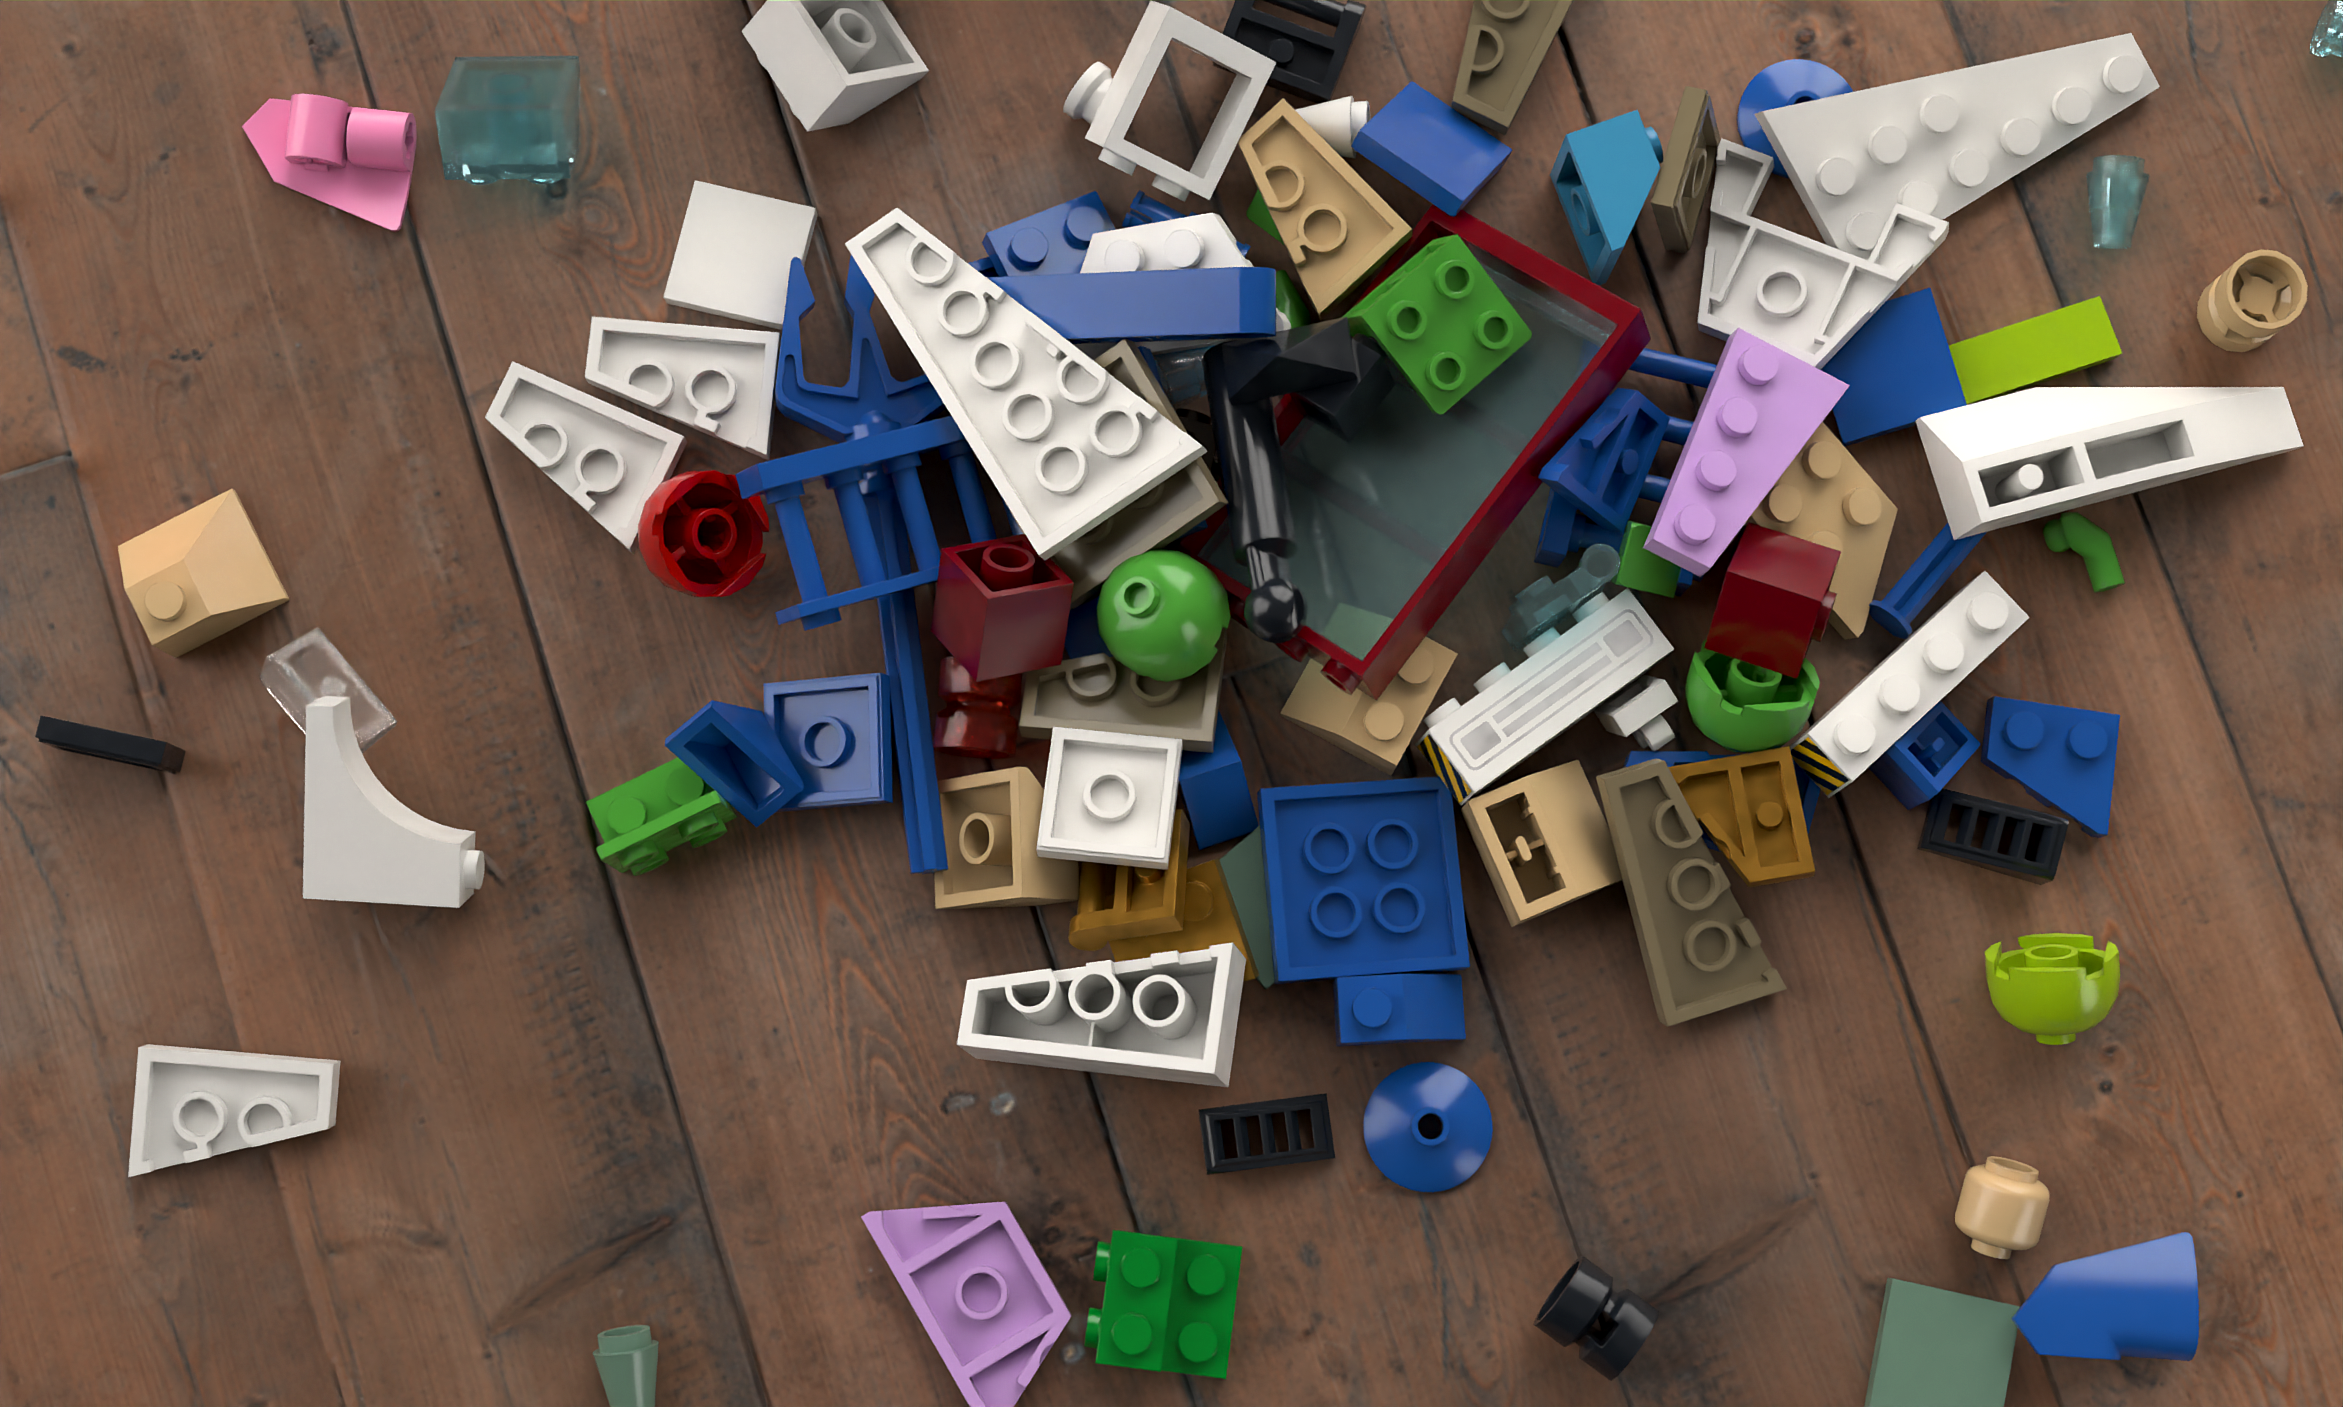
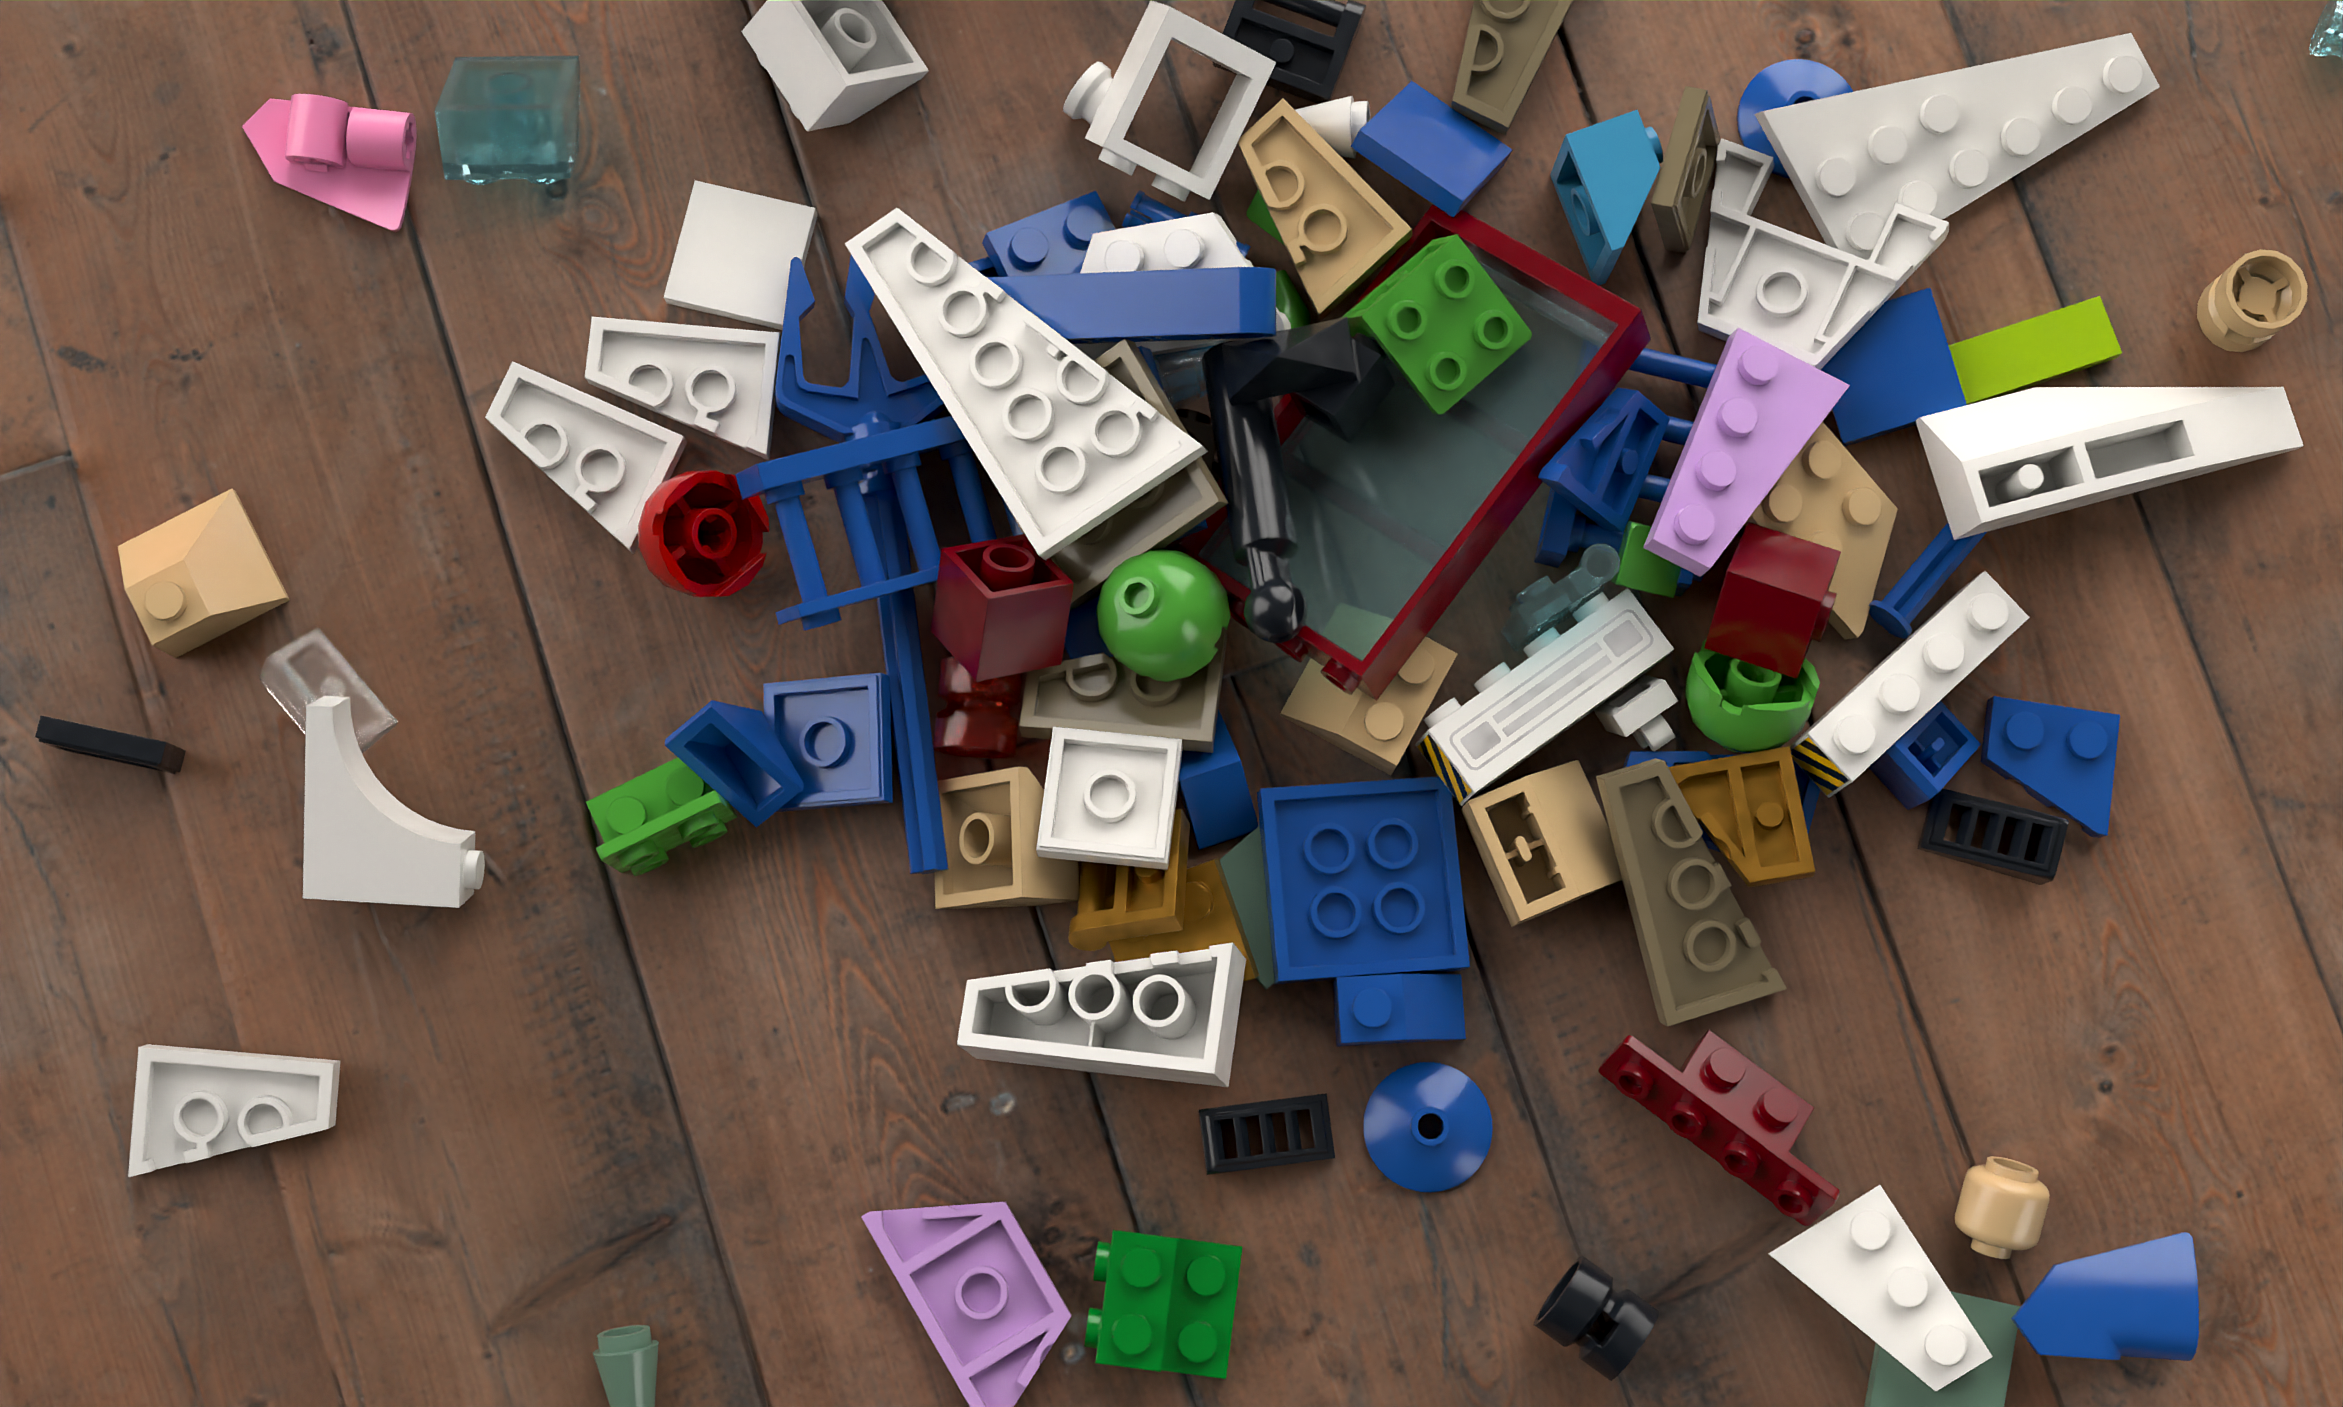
lime cylinder [1984,933,2120,1045] -> none
bright green arm [2043,512,2125,593] -> none
clear light blue cone [2086,155,2150,249] -> none
none -> dark red bracket [1598,1030,1840,1226]
none -> white wing [1768,1185,1993,1391]

